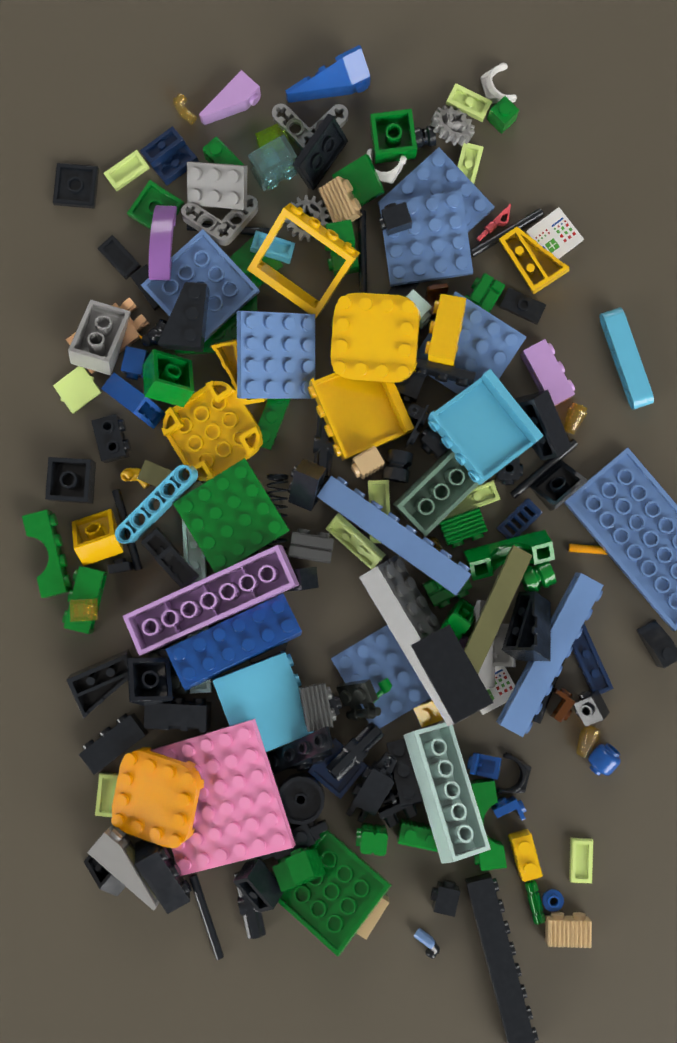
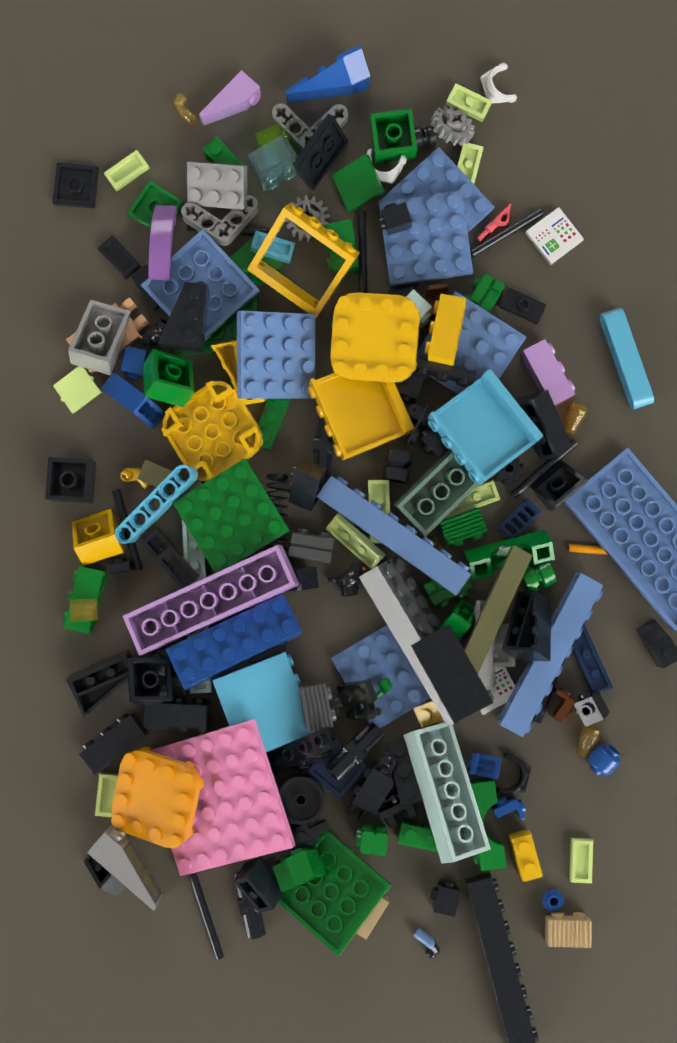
green arch [22,510,72,598] -> none
black brick [91,414,131,463] -> none
black wedge [134,839,192,914] -> none
dark blue slope [140,126,199,186] -> none
tan brick [318,176,362,223] -> none
tan brick [351,446,384,480] -> none
green brick [487,96,519,134] -> none
yellow wedge [499,227,569,295] -> none
green axle [525,880,546,924] -> none
none -> black animal [328,563,366,596]

